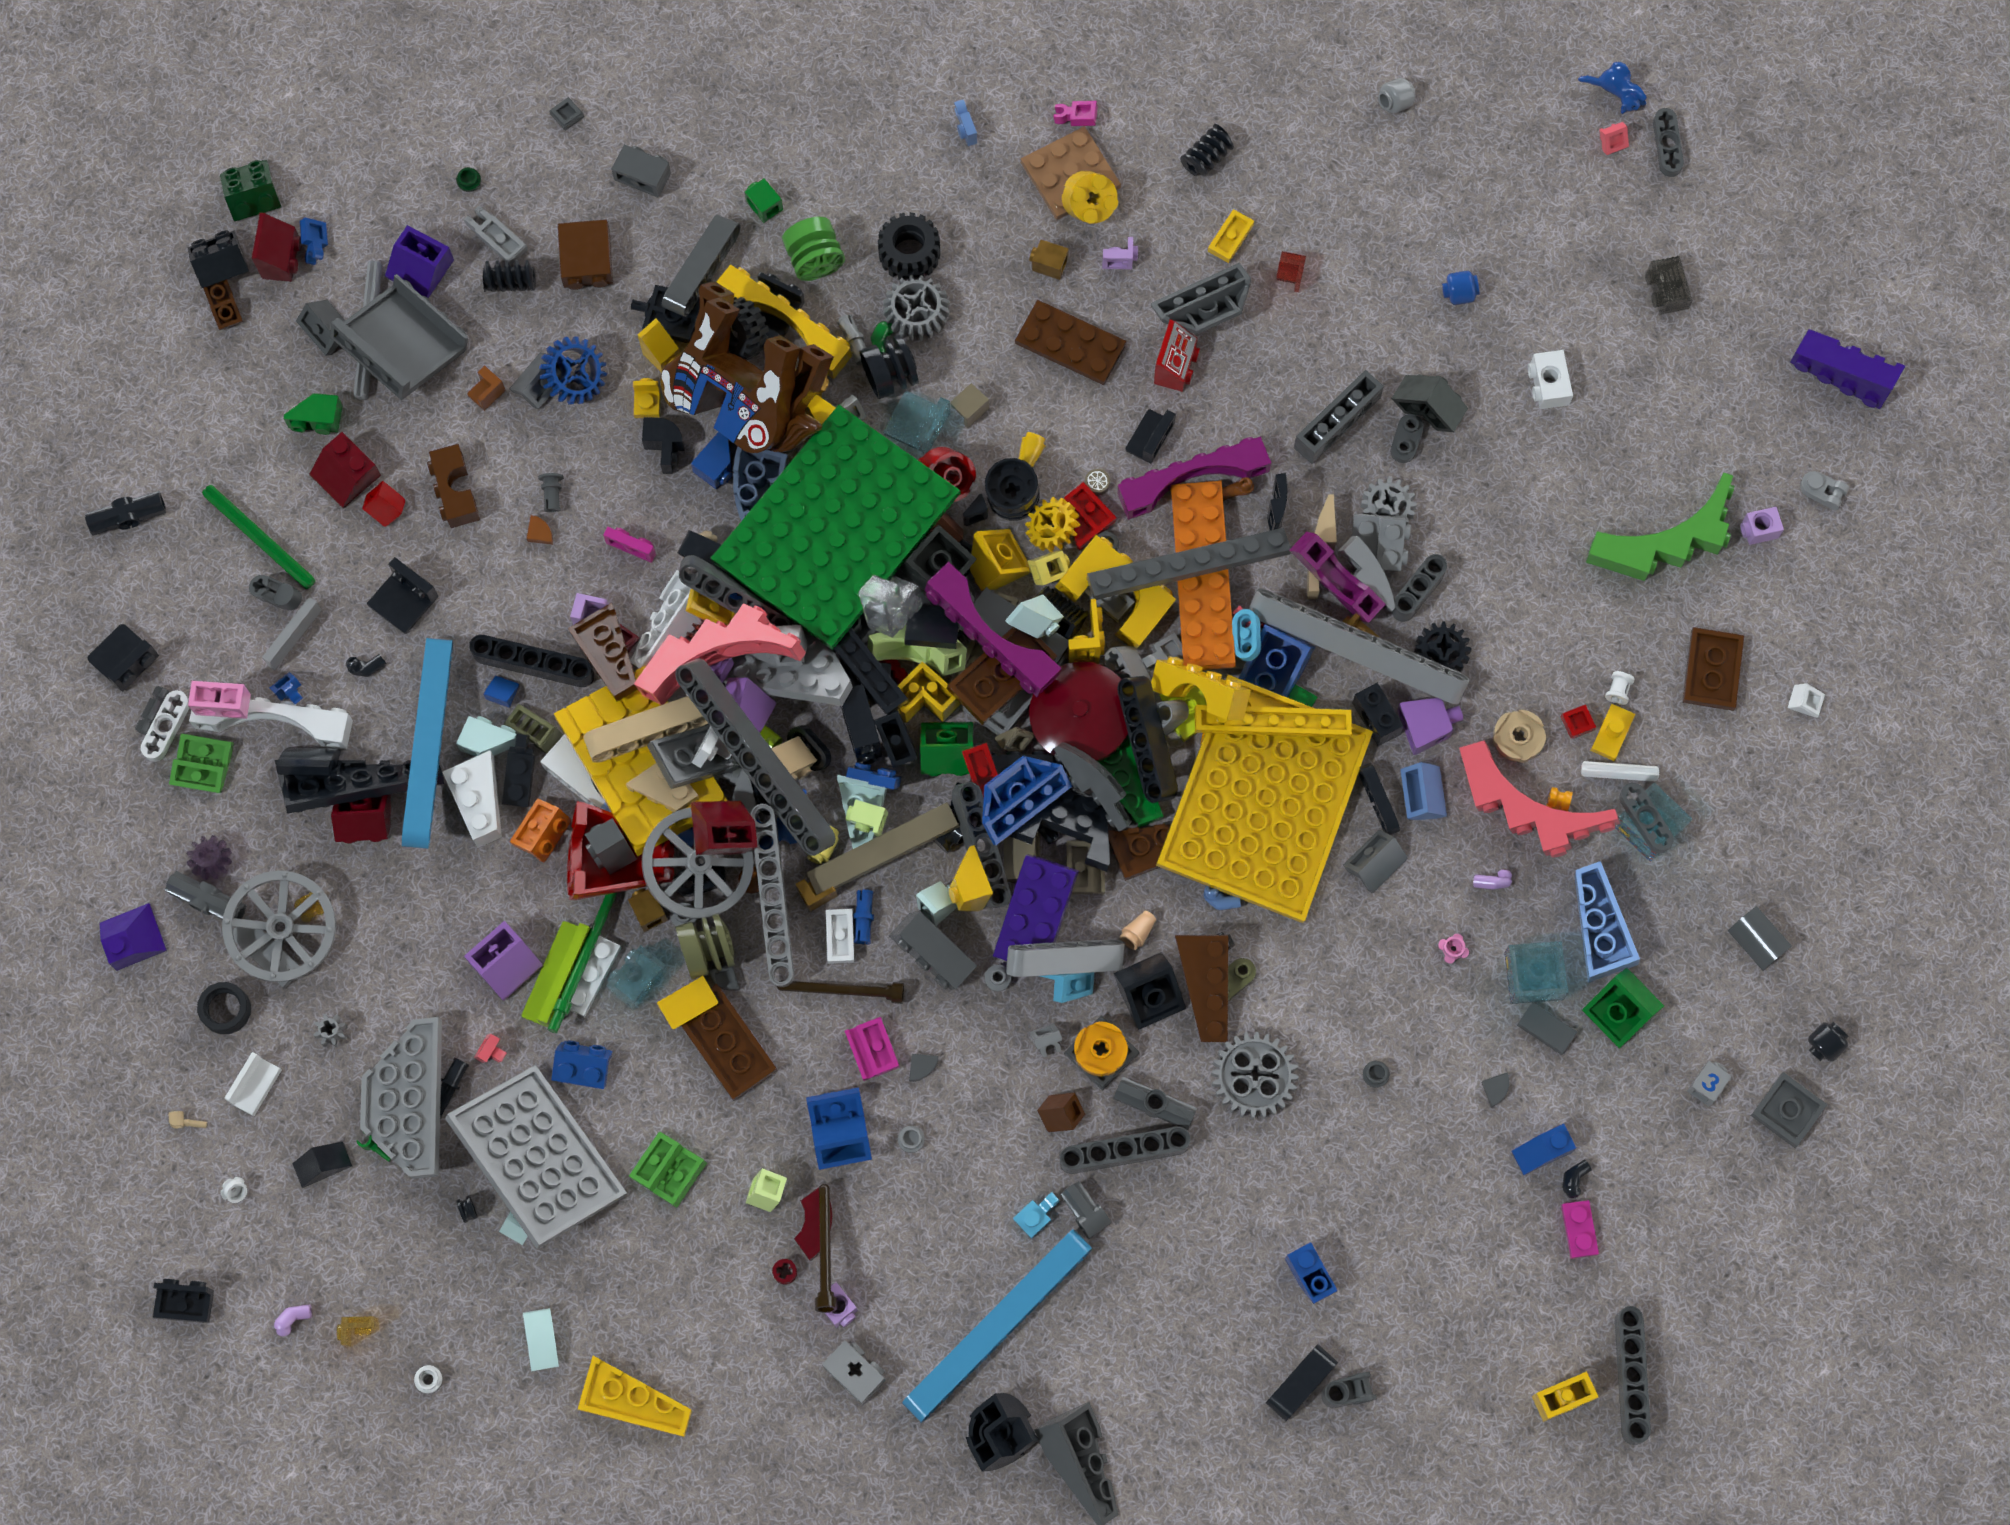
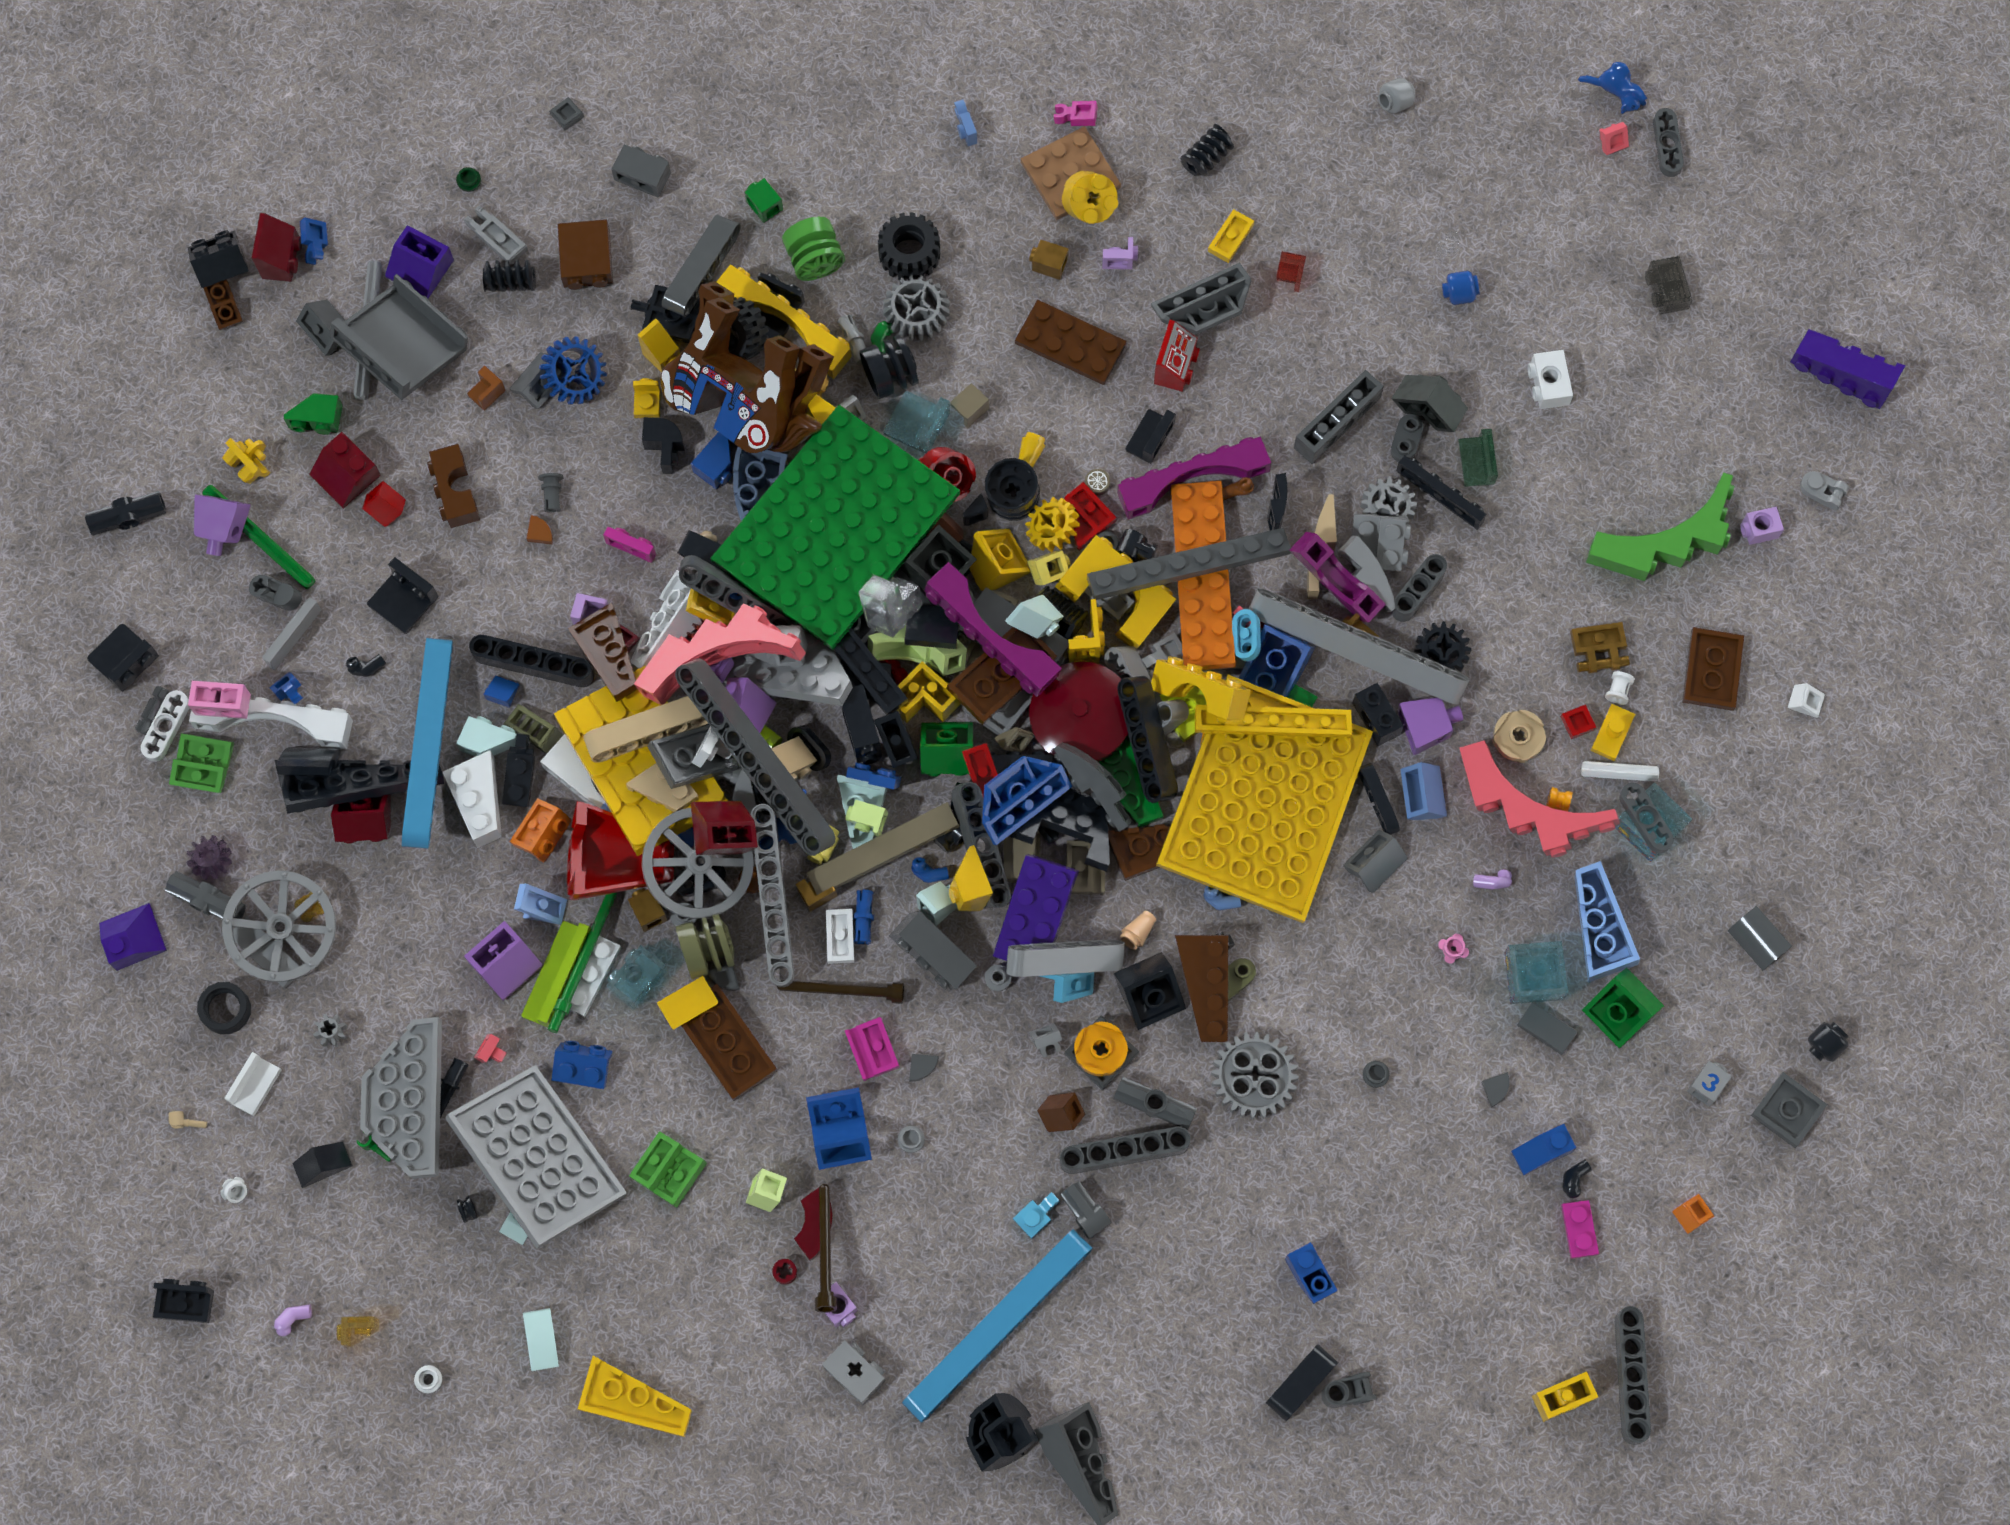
dark green bracket [220,160,281,222] -> none
dark grey brick [585,818,637,875] -> none
none -> medium lavender torso [194,495,251,556]
none -> yellow hips [222,438,270,484]
none -> light blue slope [514,883,567,925]
none -> blue arm [911,857,949,883]
none -> black piece [1115,529,1158,563]
none -> black plate [1396,455,1487,530]
none -> clear green panel [1458,428,1498,487]
none -> pearl gold plate [1570,622,1630,674]
none -> orange slope [1672,1194,1714,1234]

